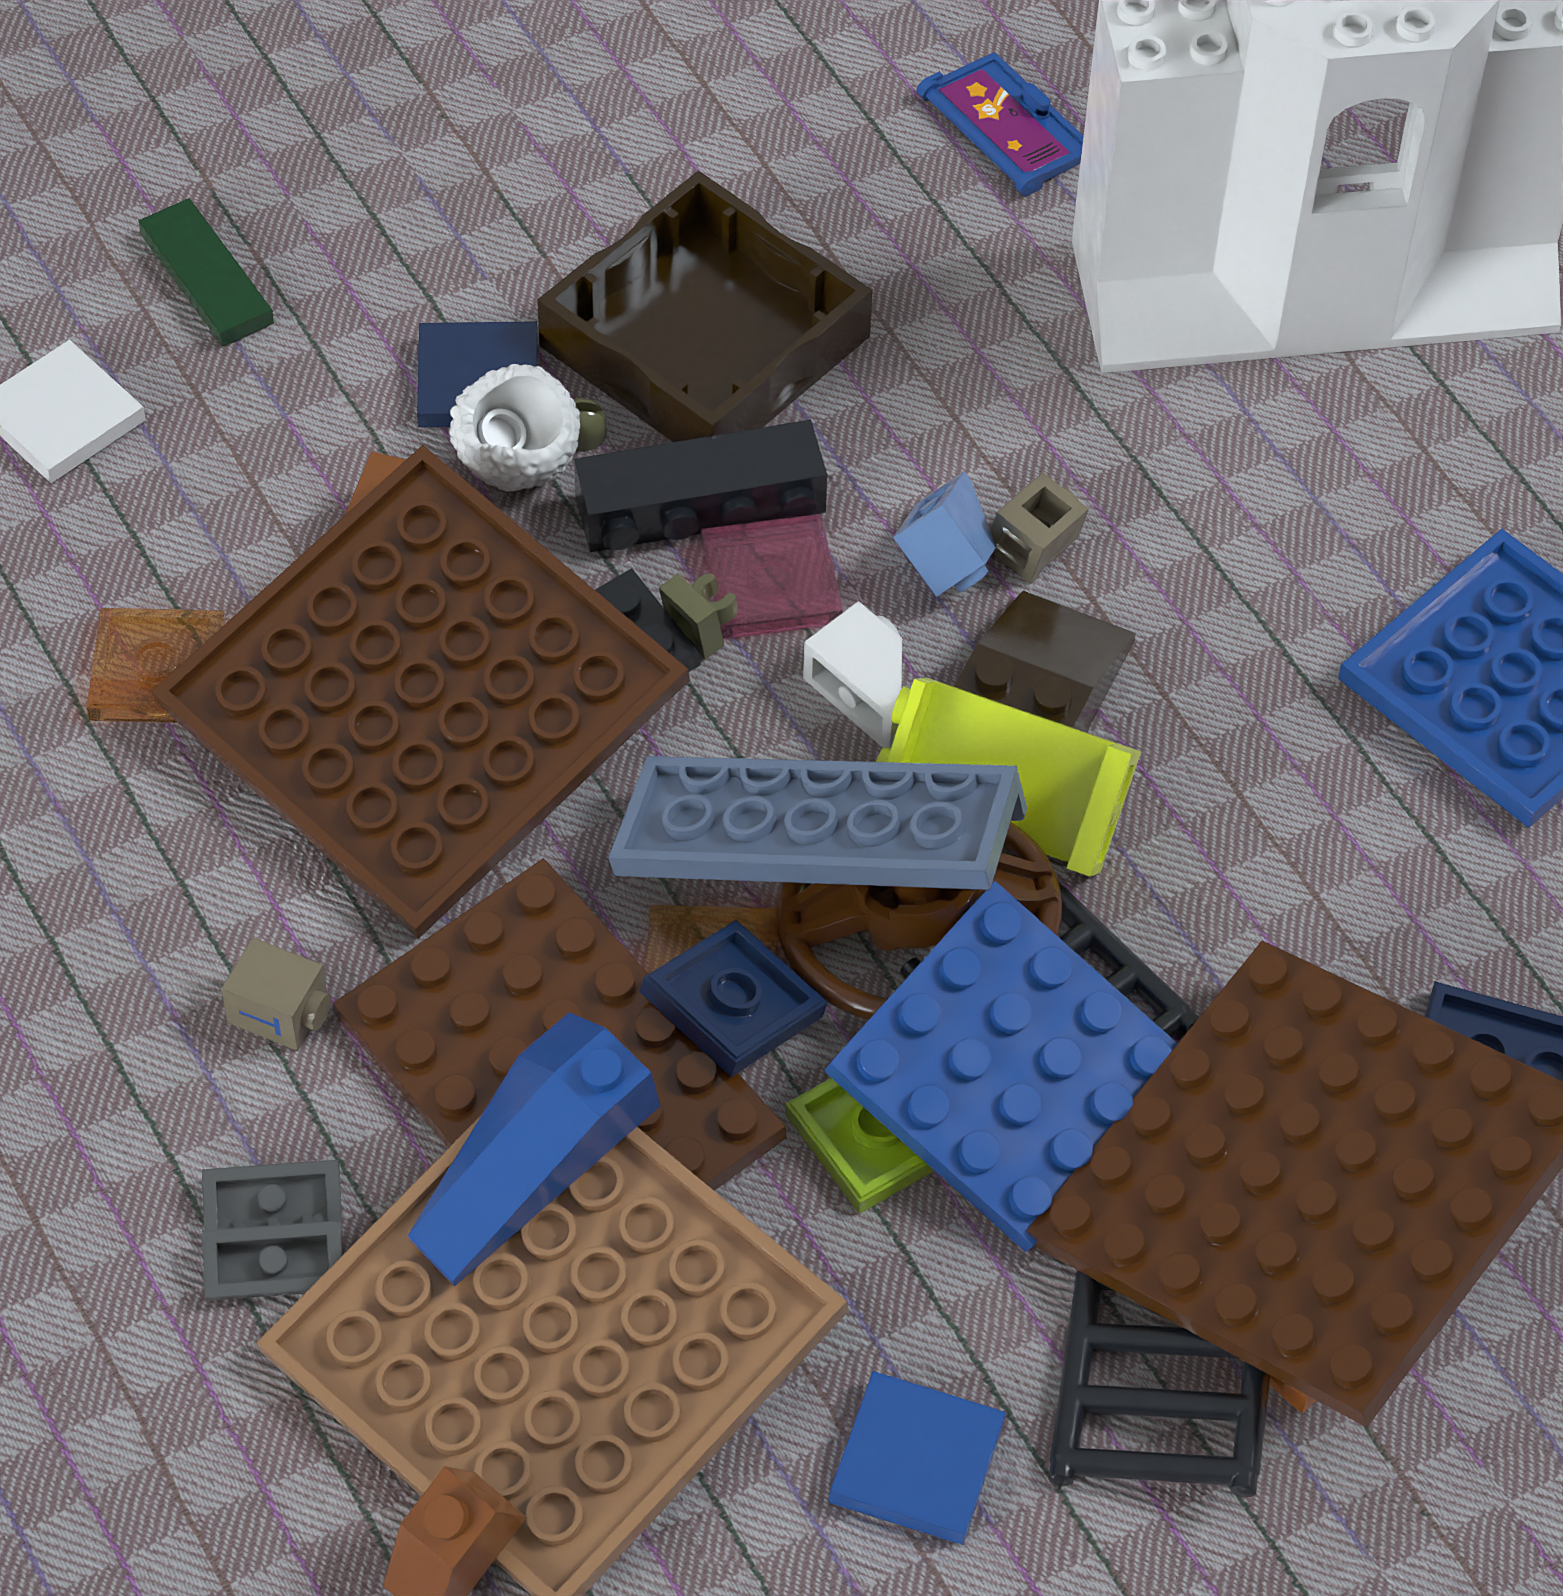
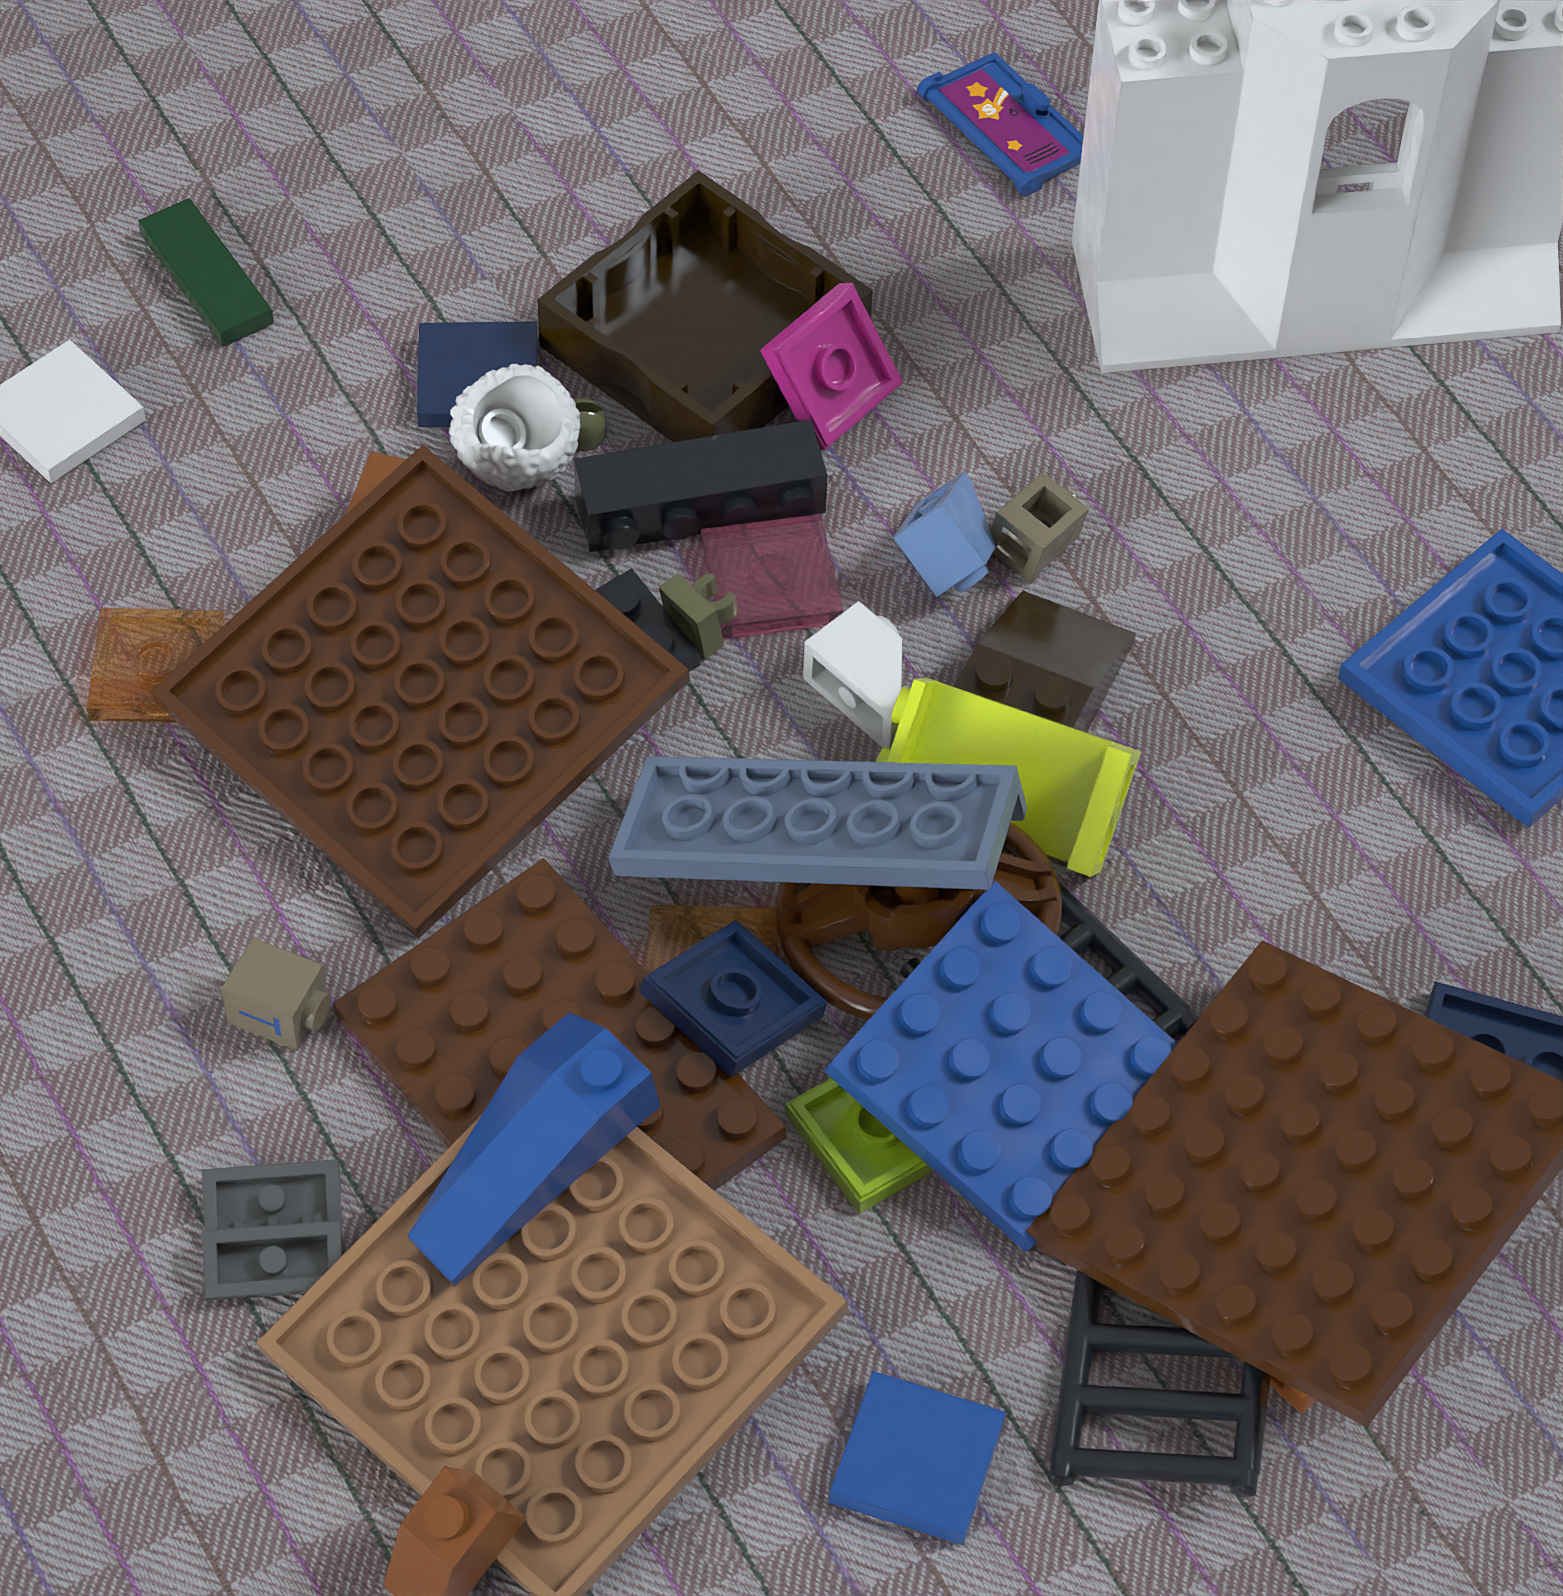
none -> dark pink tile [760,283,903,450]

